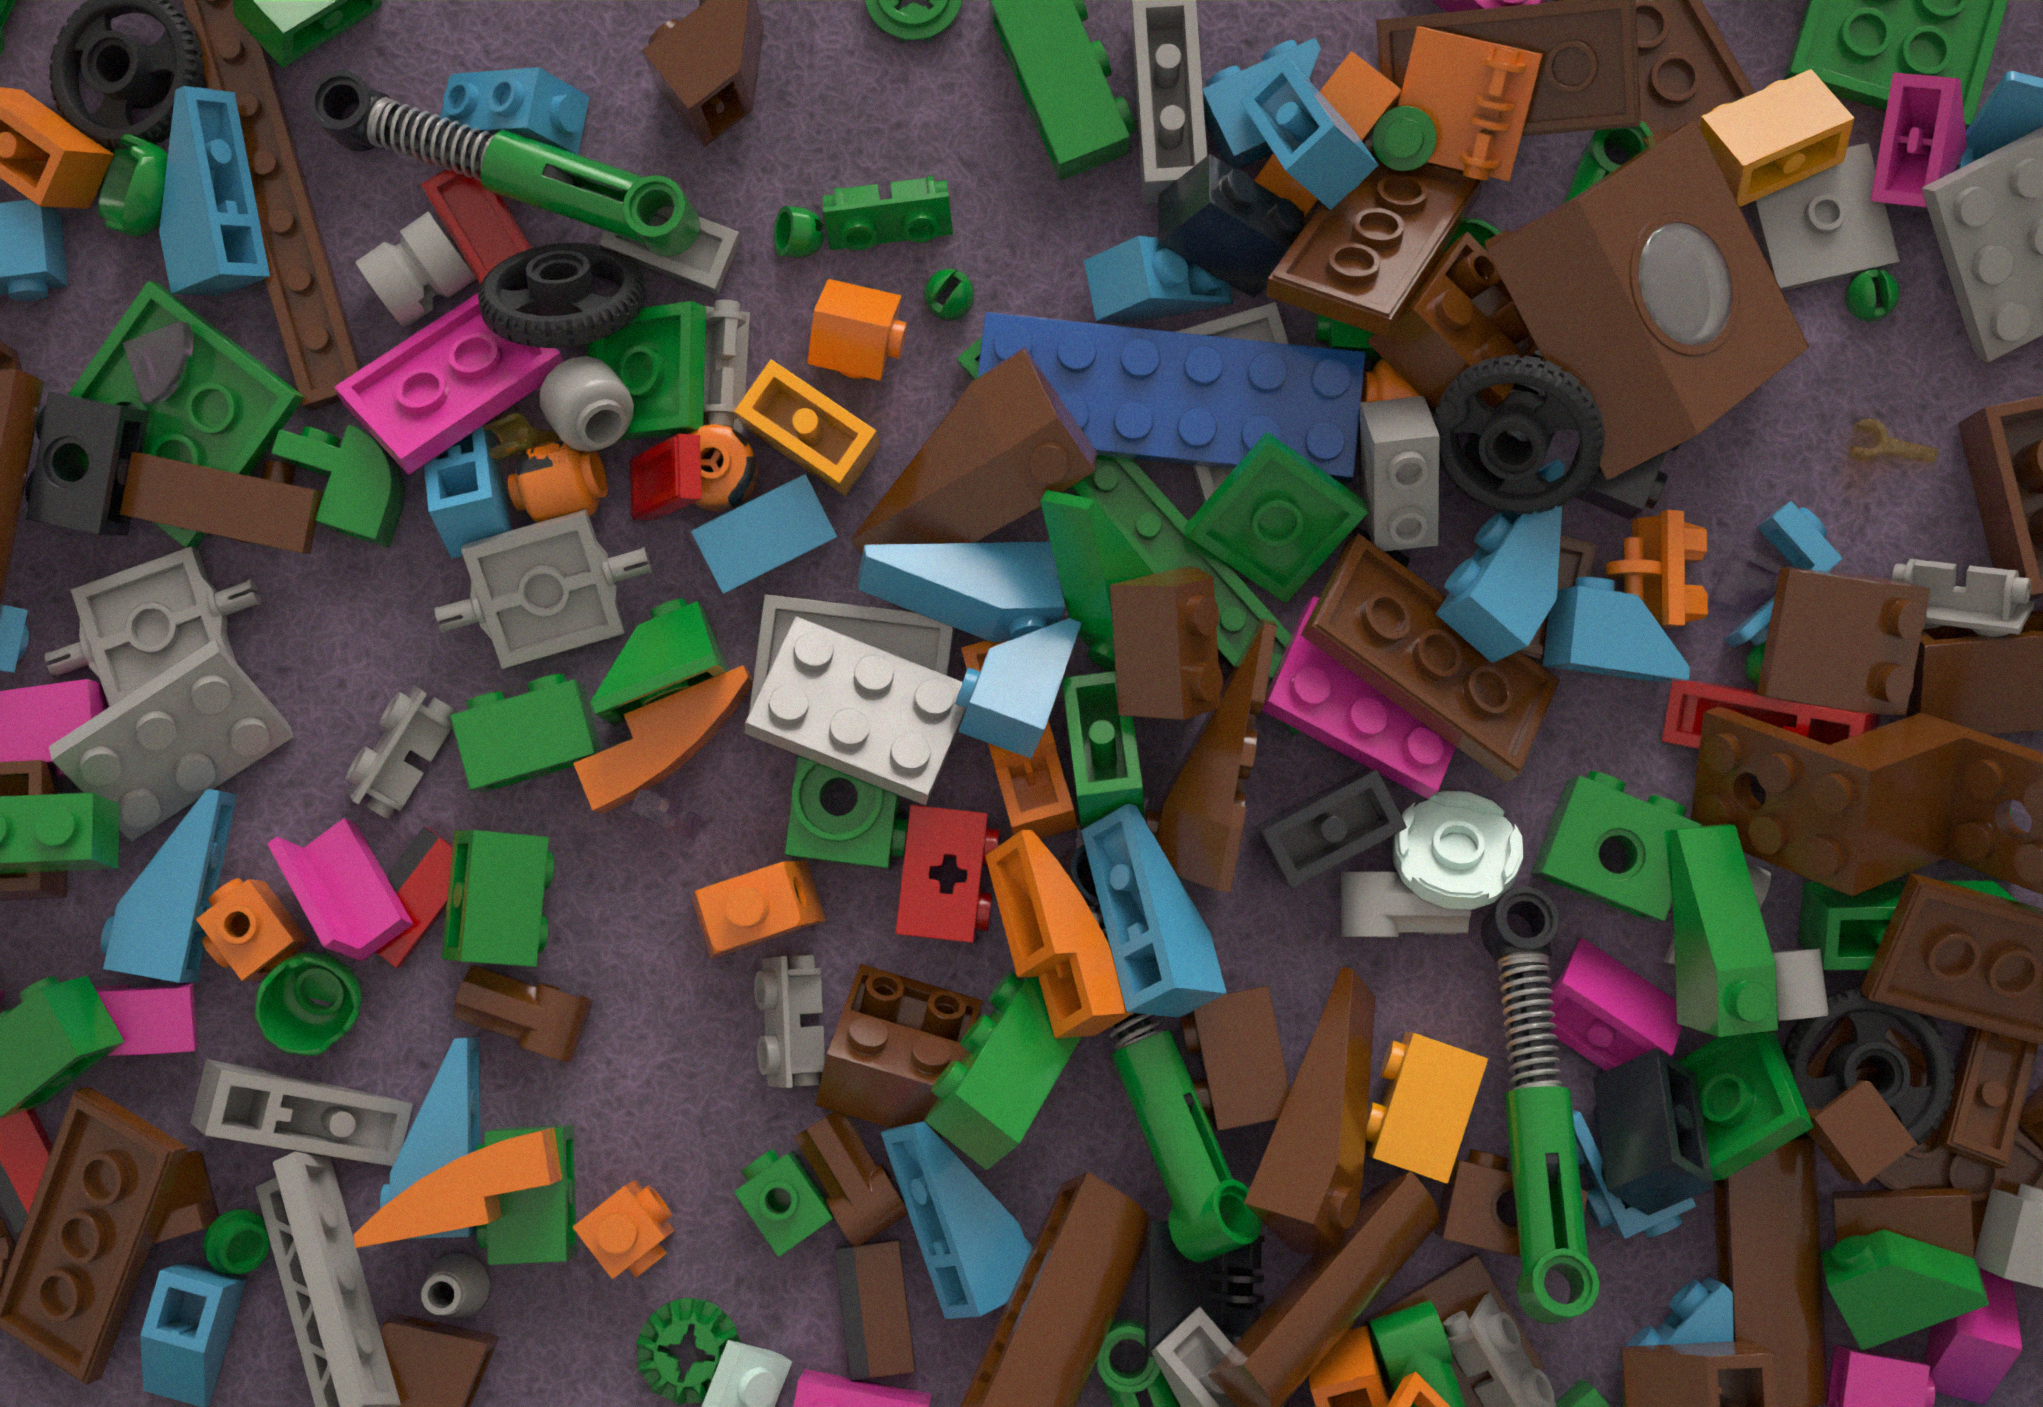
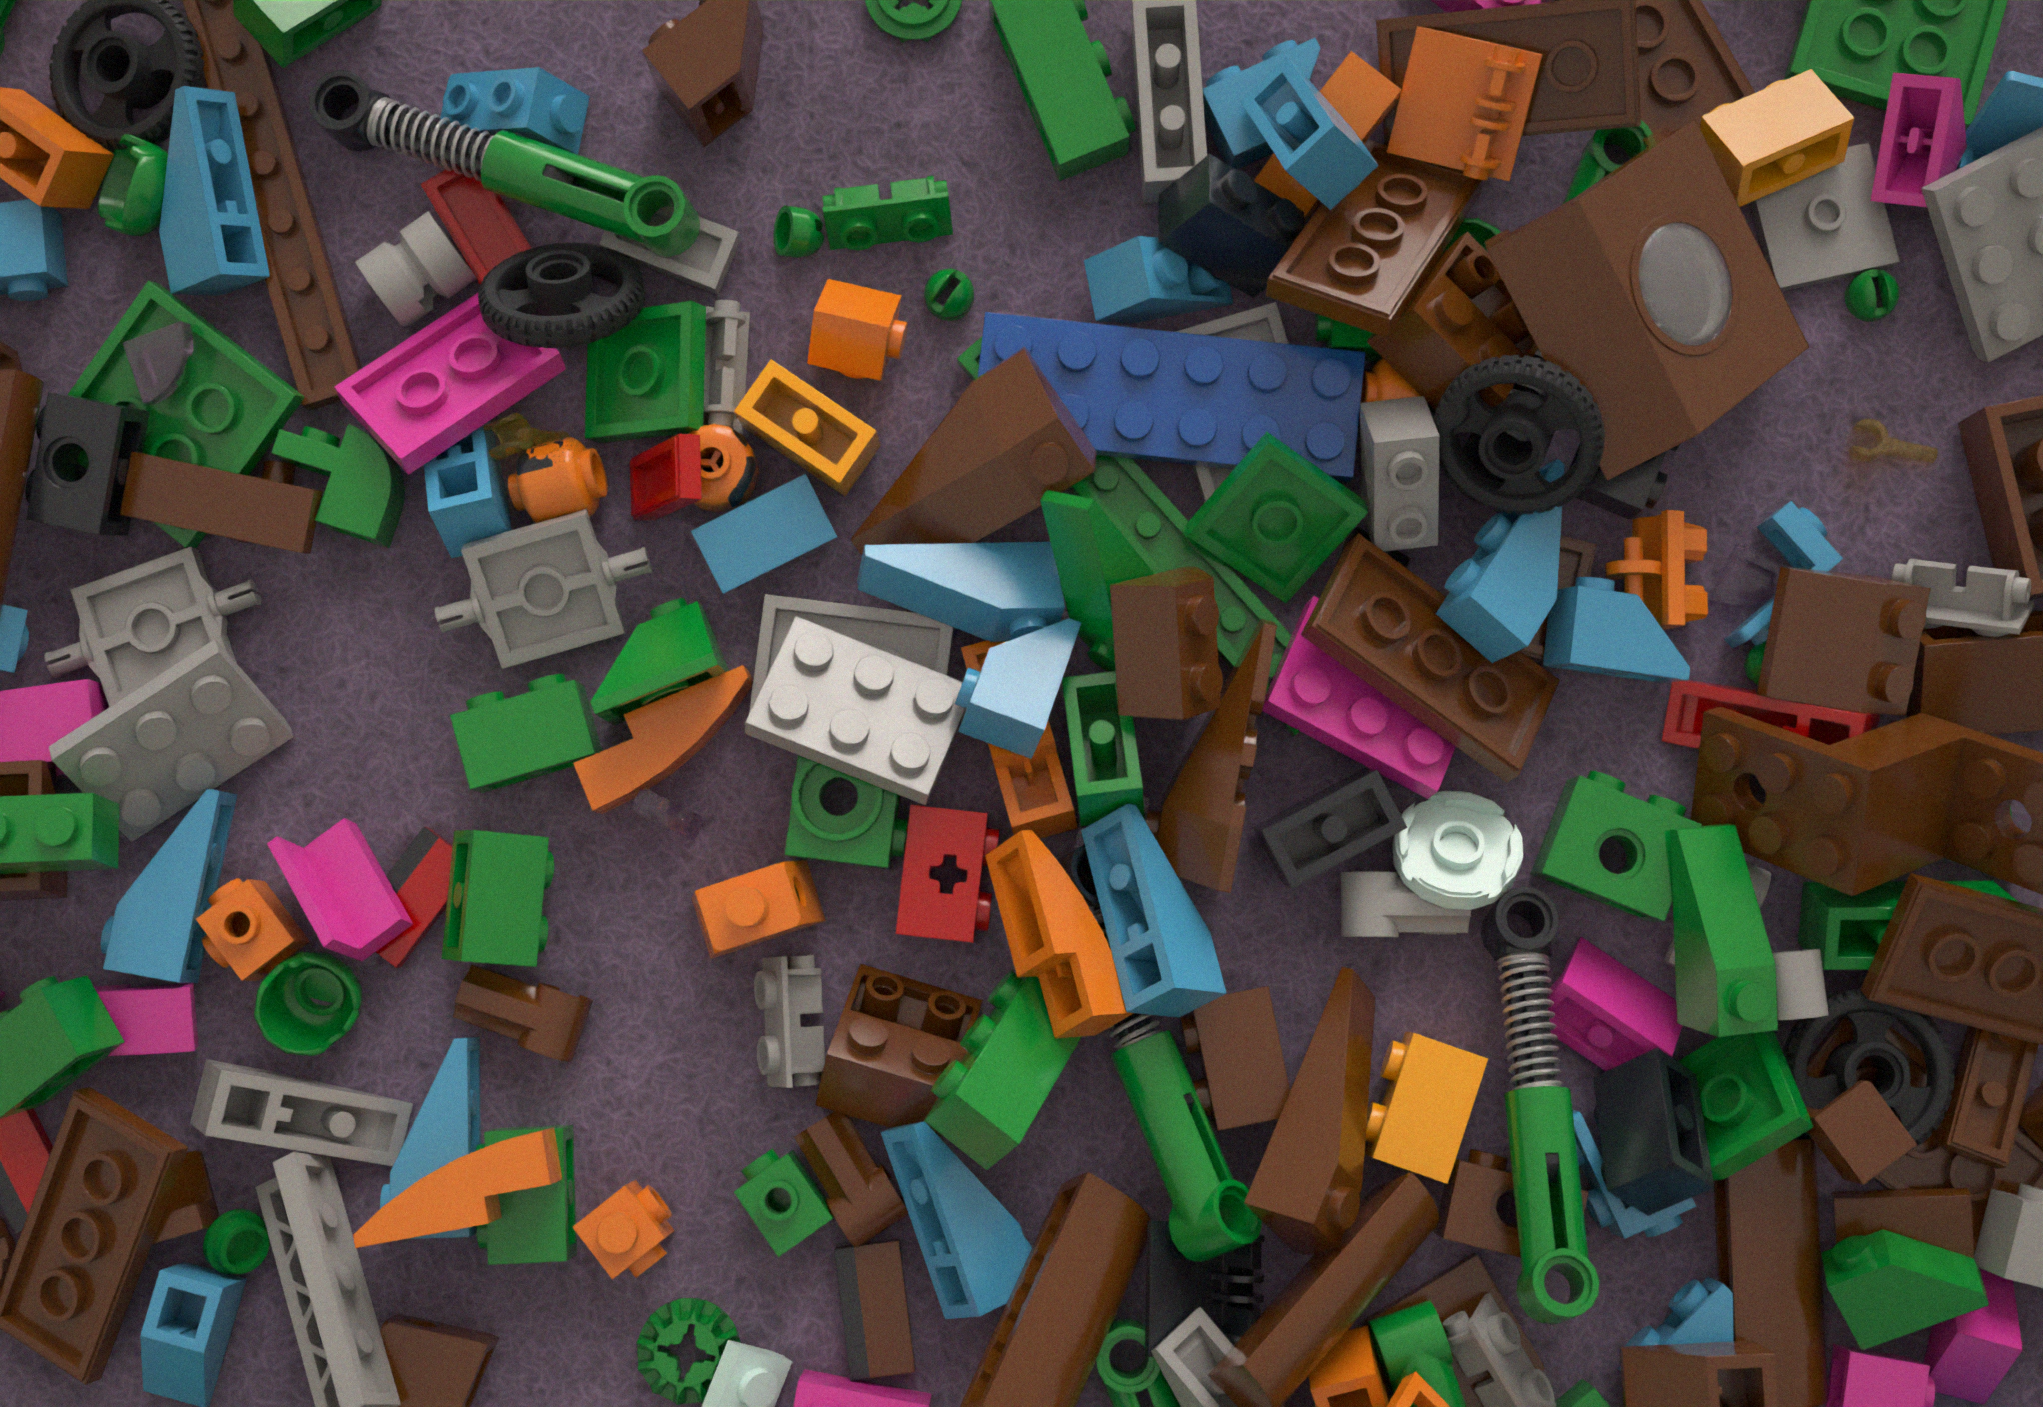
light grey hinge [345,685,456,819] -> none
light grey cone [421,1253,490,1319] -> none
light grey head [539,356,634,452] -> none
green plate [1372,106,1437,171] -> none

